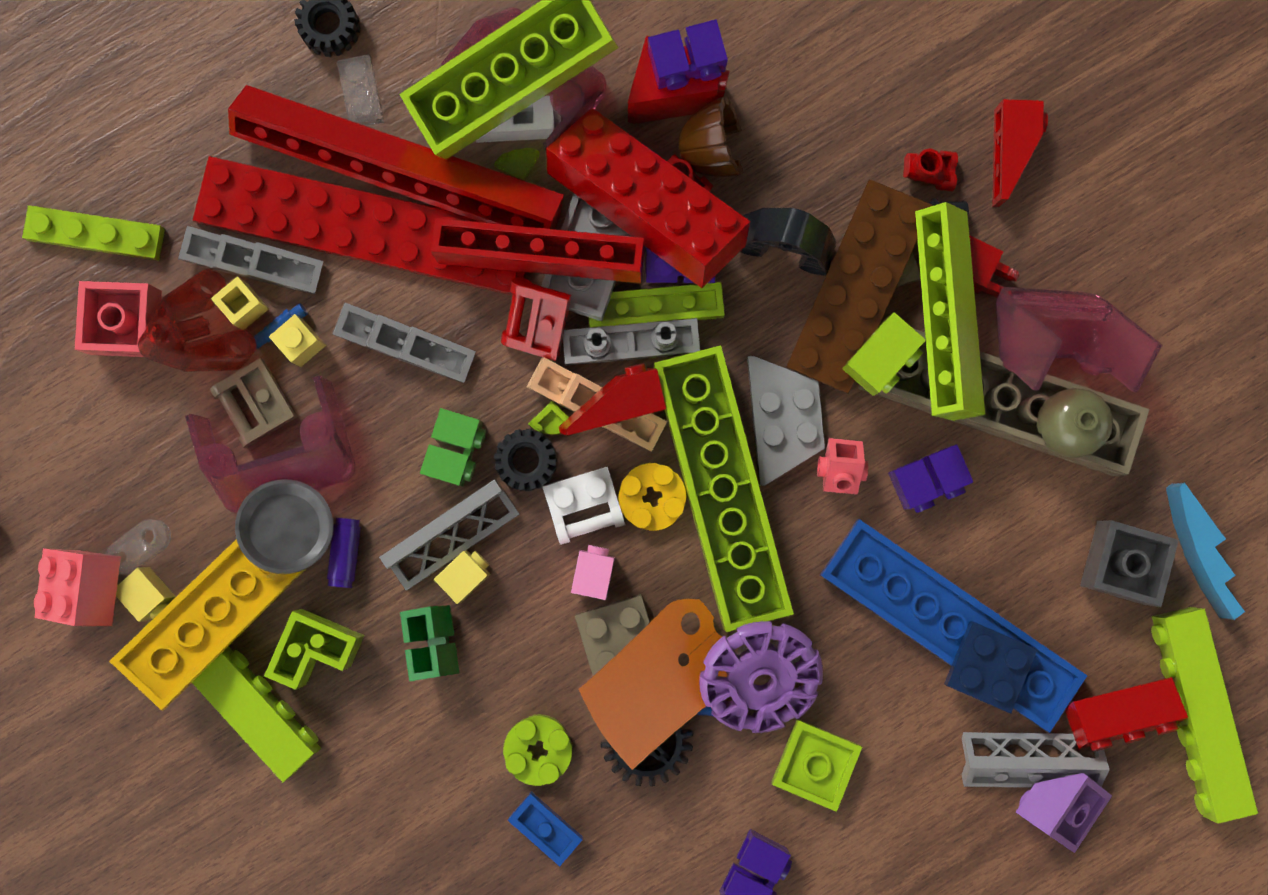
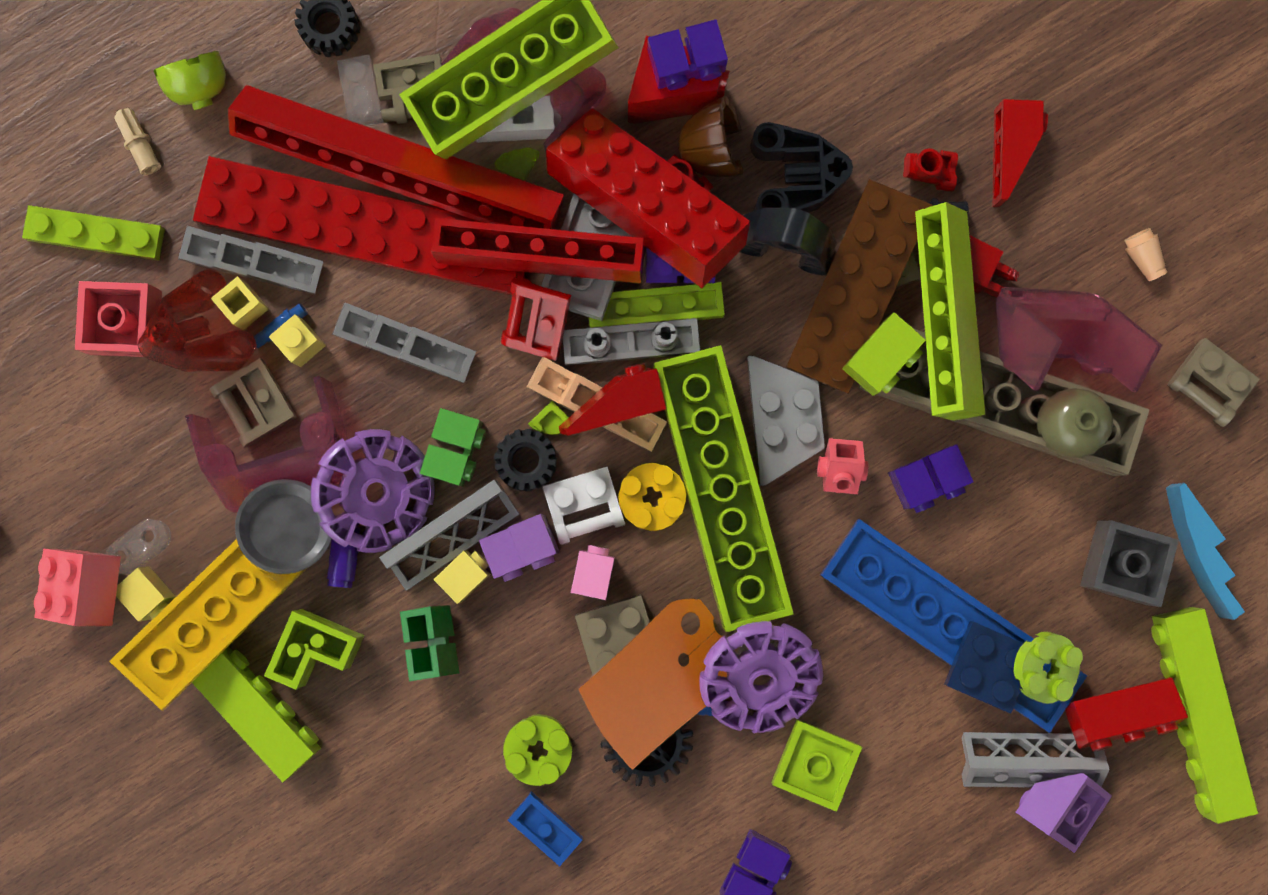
none -> tan axle [114,108,161,175]
none -> lime cylinder [153,51,226,110]
none -> medium lavender plate [311,429,435,553]
none -> dark tan plate [373,54,442,124]
none -> medium lavender brick [479,514,560,582]
none -> black connector [750,122,853,213]
none -> lime plate [1014,632,1083,704]
none -> light nougat cone [1124,228,1167,281]
none -> dark tan plate [1167,338,1260,427]

